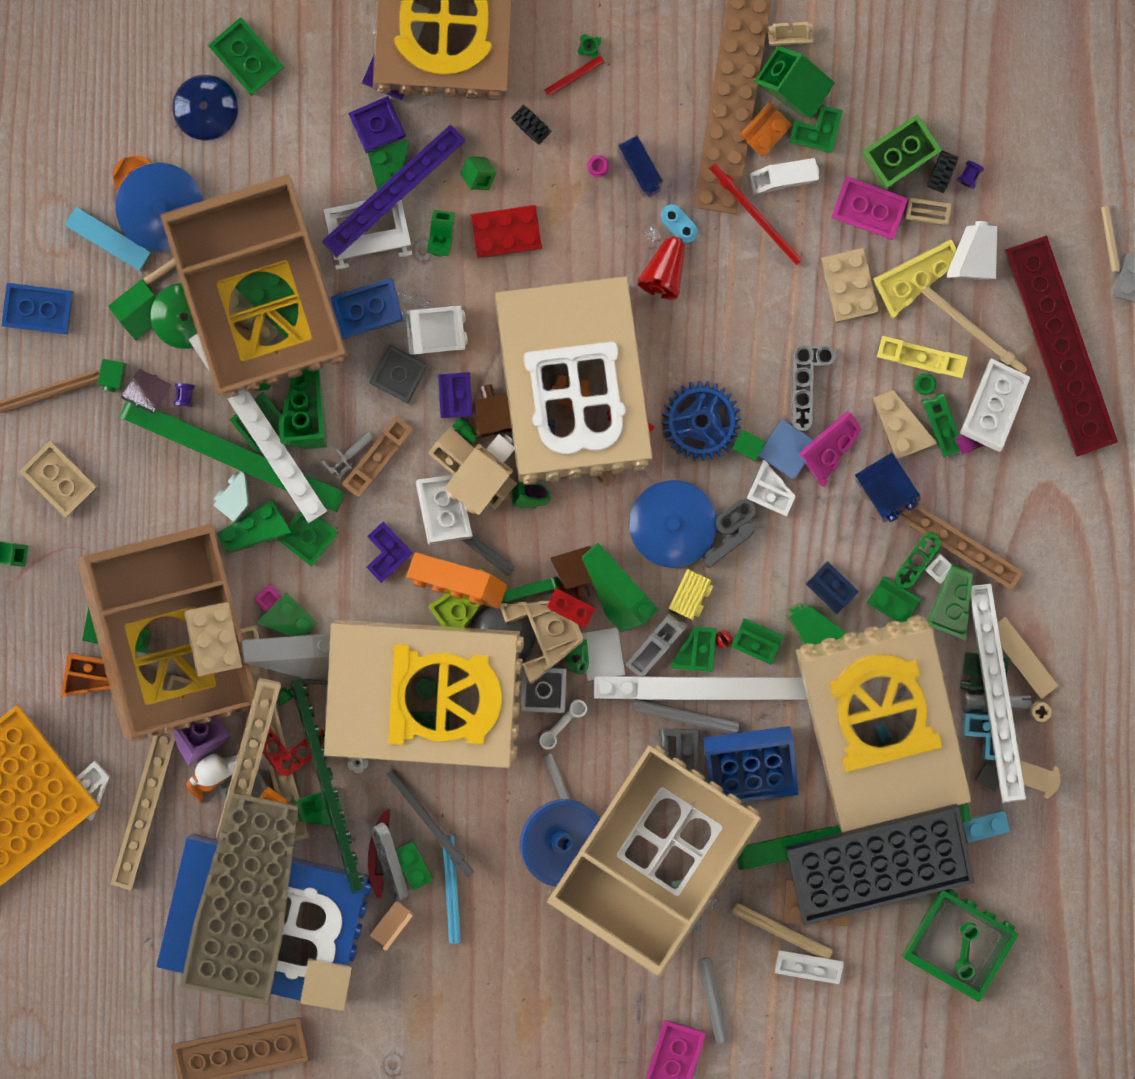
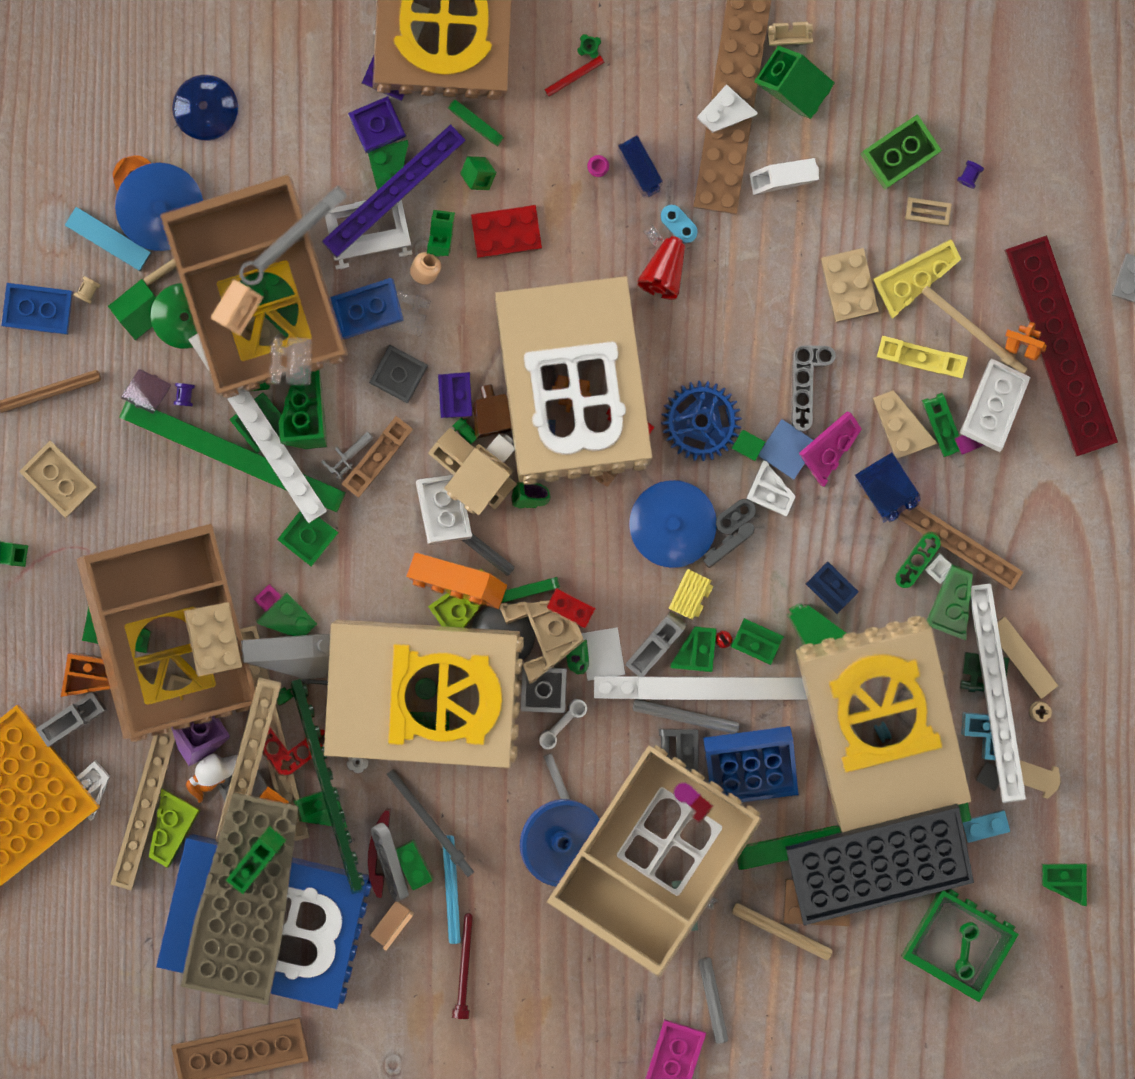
green brick [97,358,127,392] -> none
green plate [208,17,284,96] -> none
light aqua slope [214,471,250,522] -> none
green wing [216,499,294,554] -> none
tan tile [300,959,352,1011] -> none
dark purple plate [366,521,413,583] -> none
white panel [405,306,468,354] -> none
black tyre [511,105,551,145] -> none
reddish brown torso [550,546,592,600] -> none
green wedge [582,542,659,632] -> none
red bar [709,163,803,265] -> none
orange plate [740,103,792,157] -> none
white plate [775,950,843,984] -> none
green plate [789,105,843,154] -> none
dark pink plate [831,176,908,240] -> none
green plate [866,576,921,623] -> none
green tile [914,373,936,395] -> none
black tyre [927,150,959,193] -> none
white slope [947,221,997,280] -> none
light grey pin [963,693,1031,713] -> none
tan bar [1101,206,1121,272] -> none
none -> light grey slope [36,692,107,747]
none -> tan bush [73,276,101,304]
none -> lime wing [149,789,201,868]
none -> light nougat panel [211,280,263,335]
none -> green slope [226,826,286,894]
none -> light grey piece [240,185,347,285]
none -> clear plate [269,338,312,385]
none -> light nougat head [410,252,441,285]
none -> green beam [448,99,504,147]
none -> dark red piece [452,913,473,1019]
none -> leg [674,783,714,823]
none -> white wing [697,84,758,133]
none -> orange hips [1005,322,1047,361]
none -> green wing [1041,863,1087,906]

